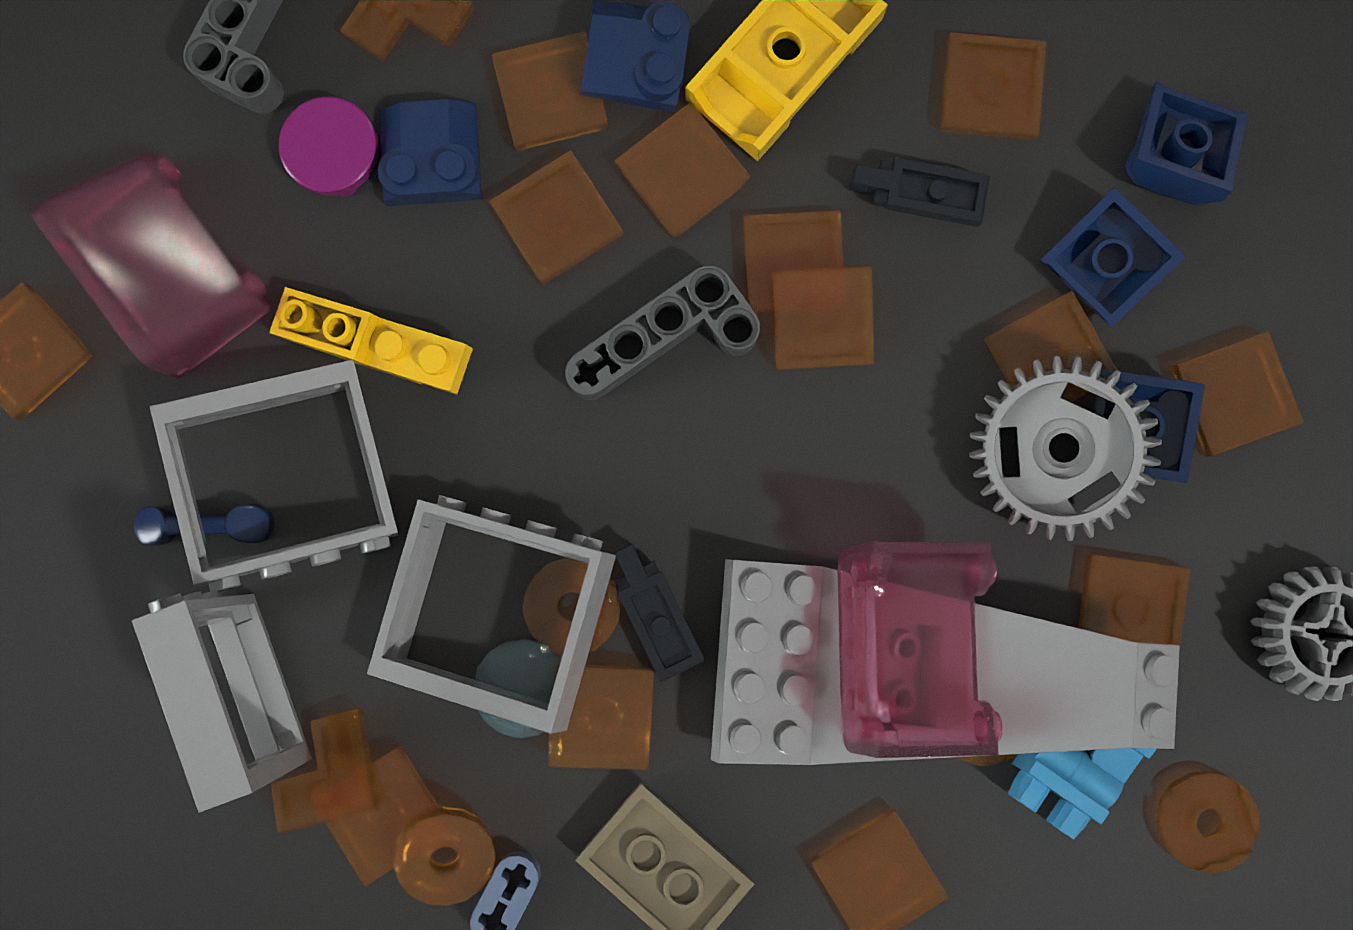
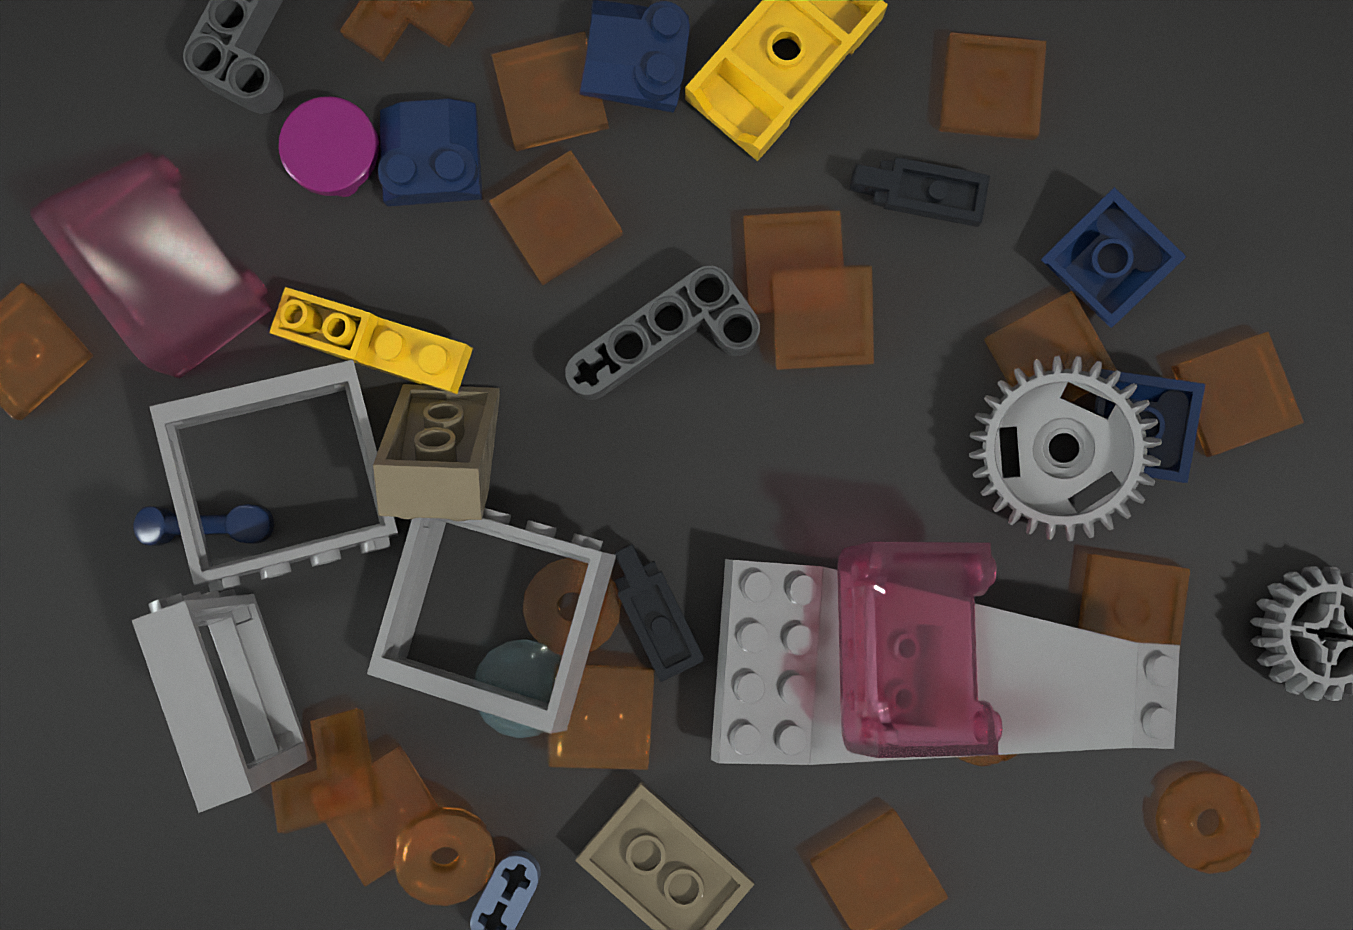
clear orange tile [615,102,750,239] -> none
dark azure hips [1008,748,1157,840] -> none
dark blue slope [1126,81,1248,206] -> none
none -> dark tan slope [373,384,500,521]

